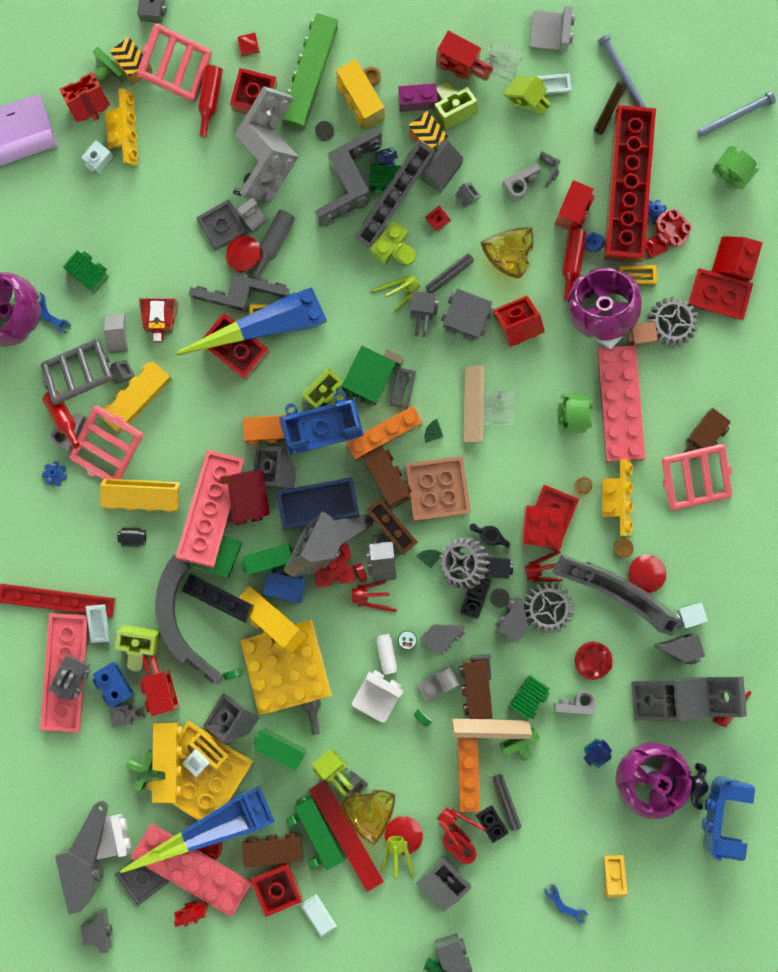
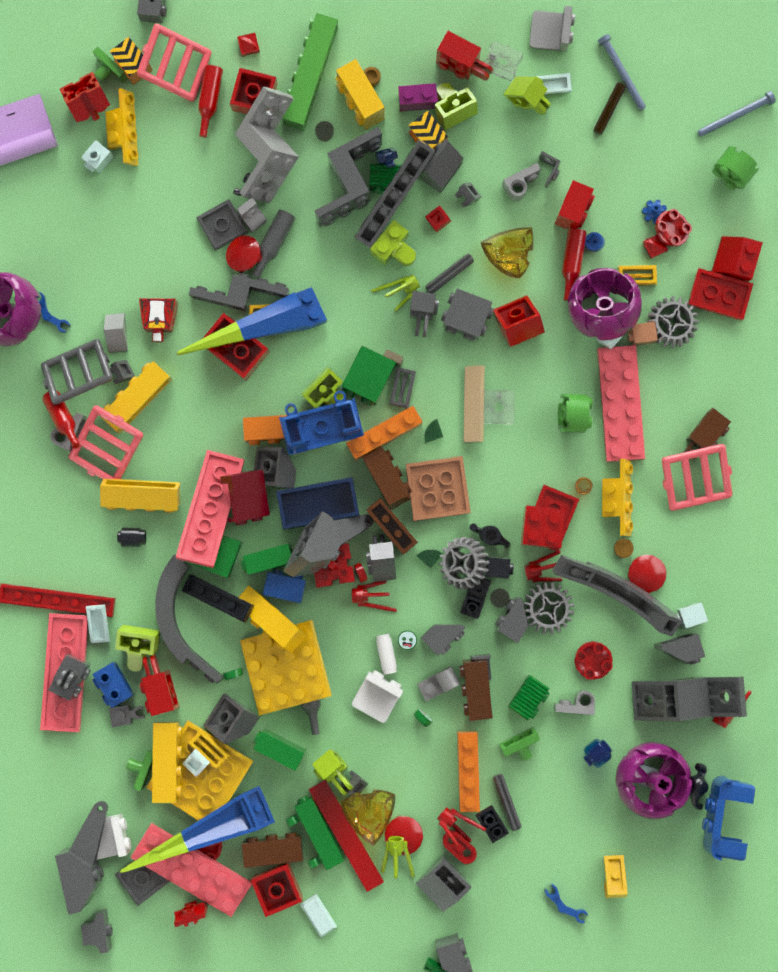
blue plant [42,461,67,486] -> none
green brick [63,250,109,294] -> none
clear green tile [137,769,165,781] -> none
tan tile [452,719,532,739] -> none
red brick [603,105,656,263] -> none

